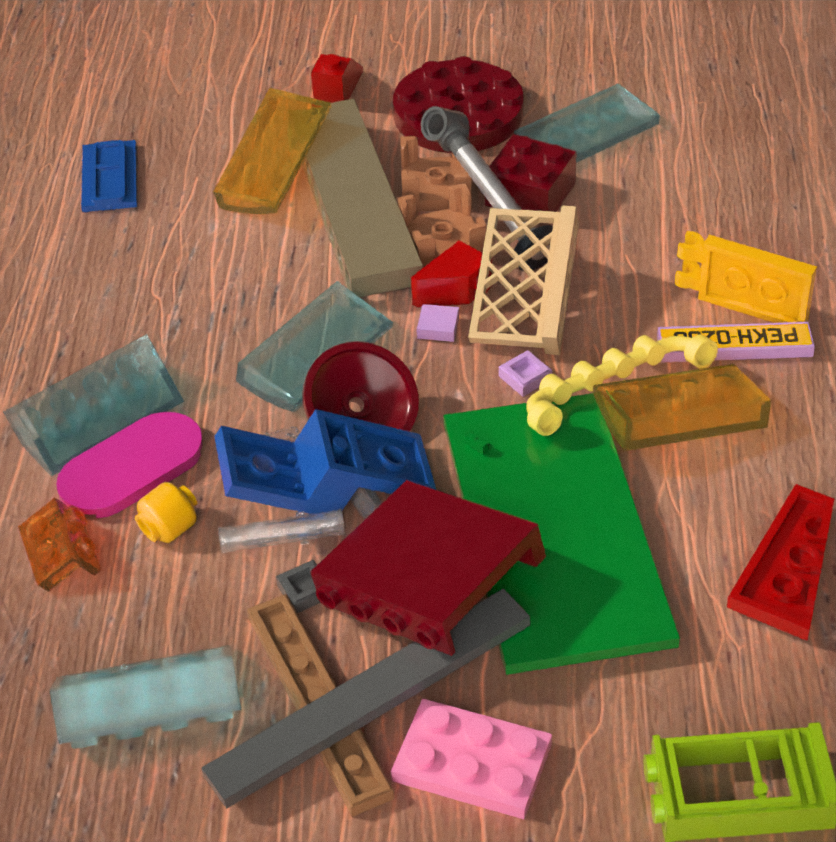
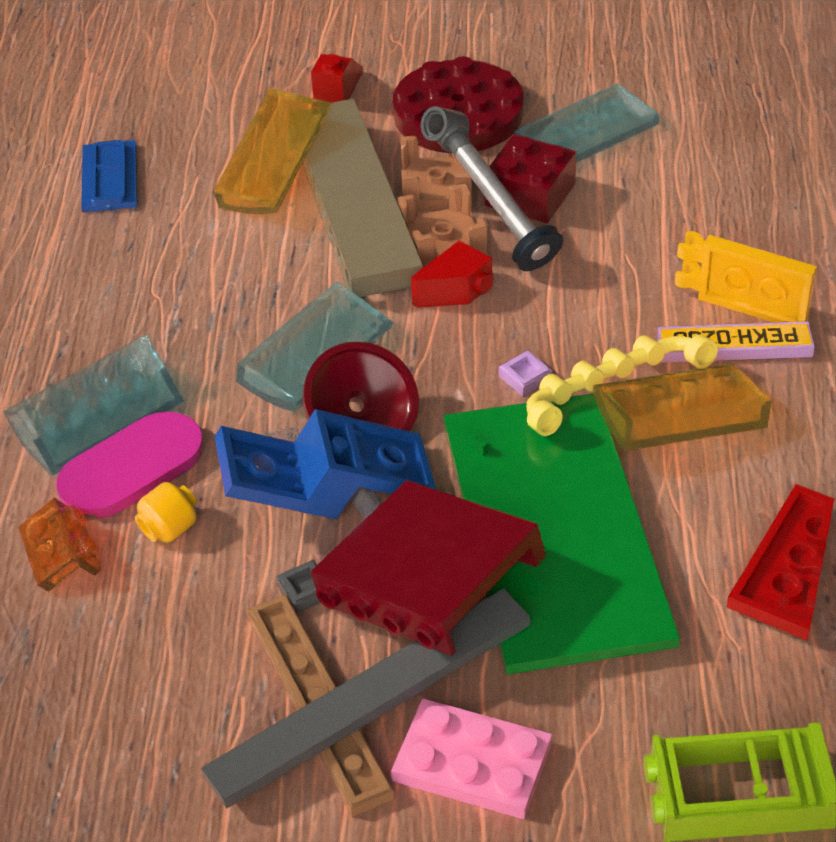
clear light blue slope [49,645,241,748] -> none
clear pin [218,509,345,554] -> none
lavender tile [417,304,459,342] -> none
tan fence [468,205,579,355] -> none

